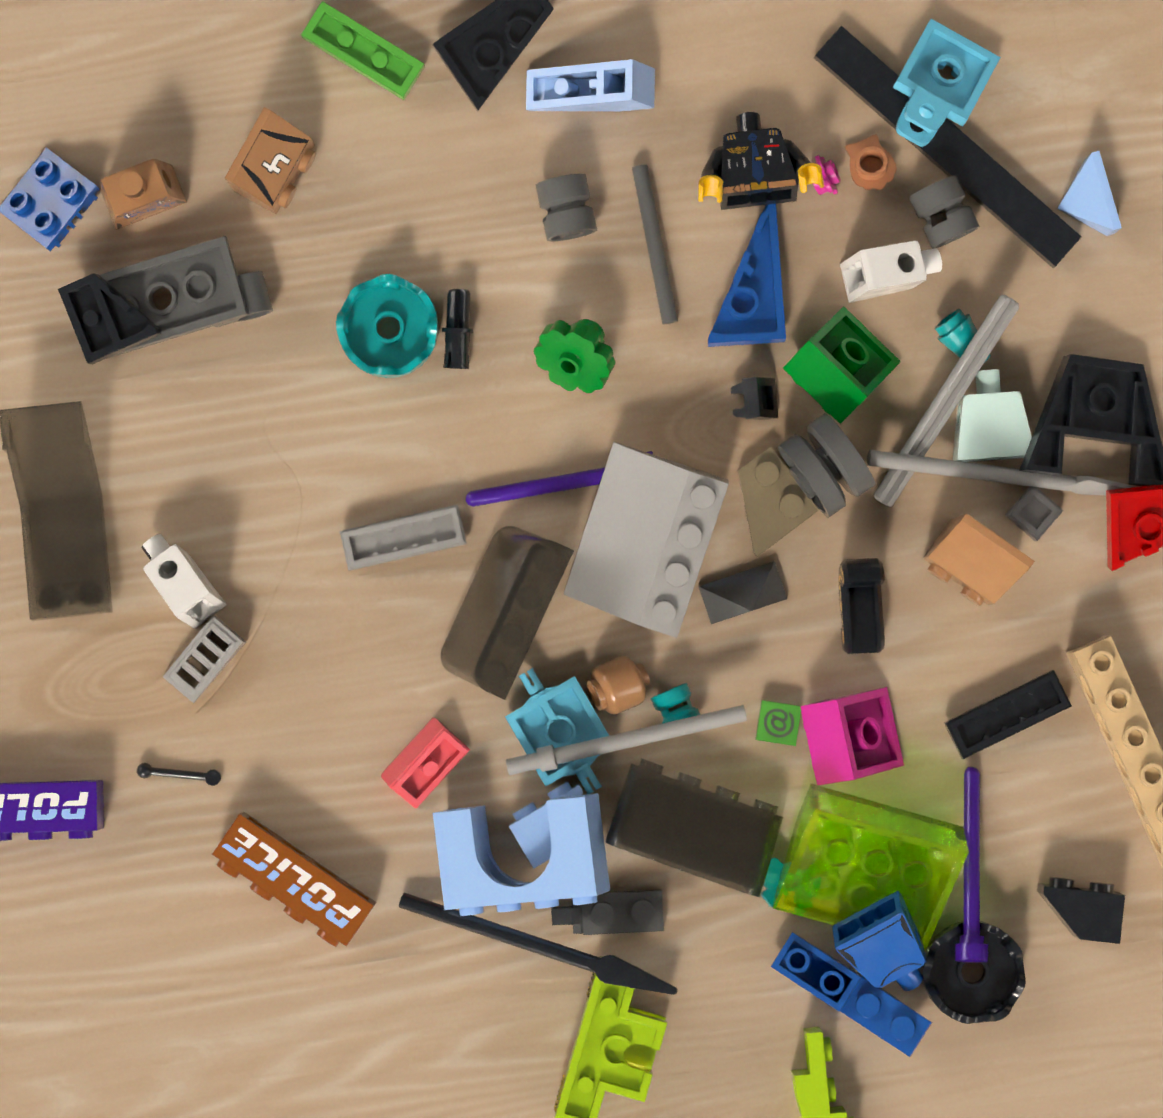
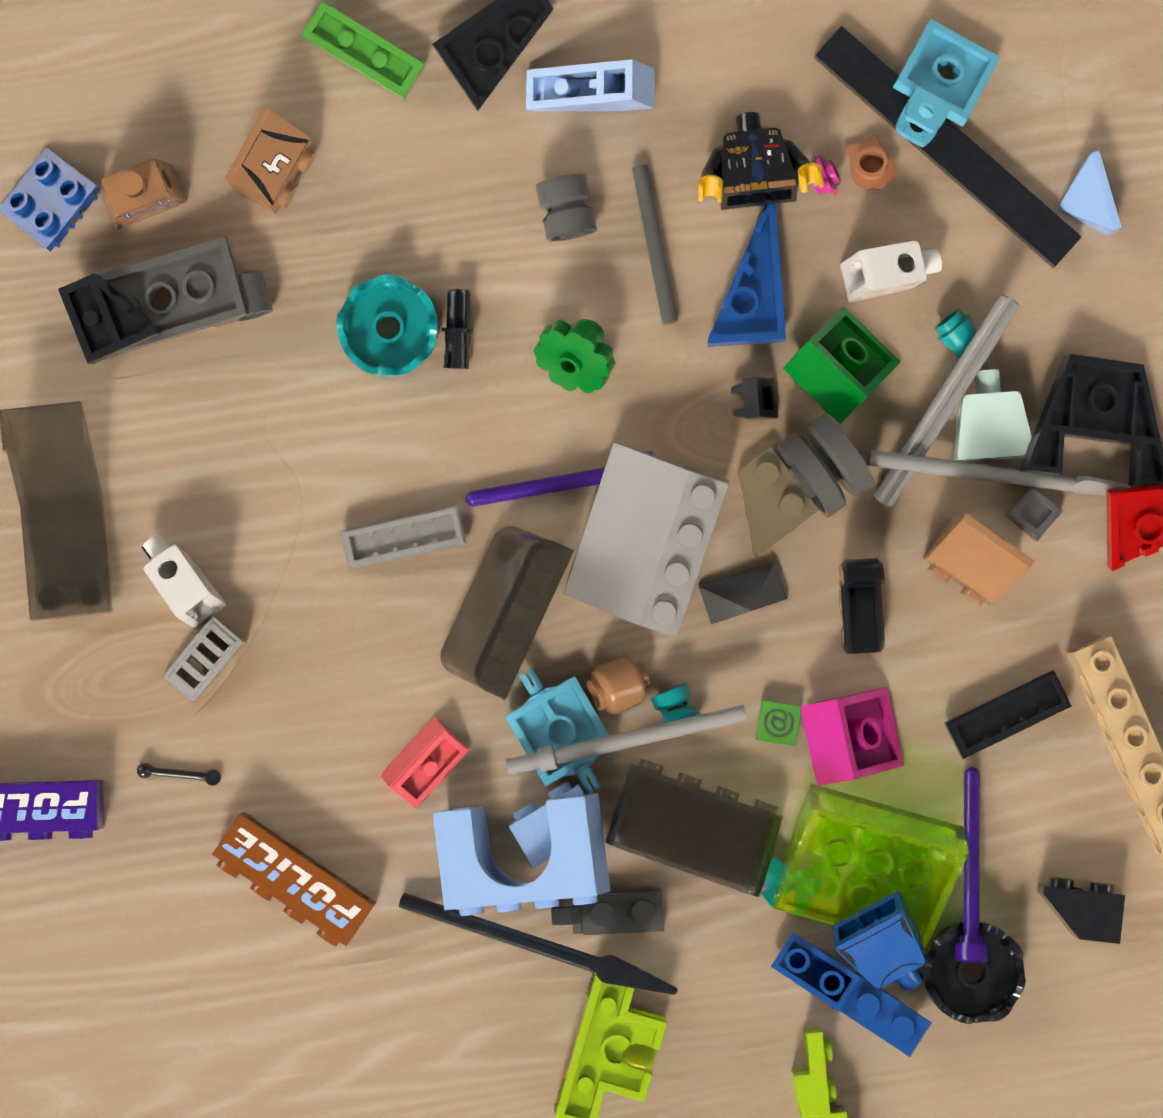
dark grey wheel [909,175,980,249] -> none

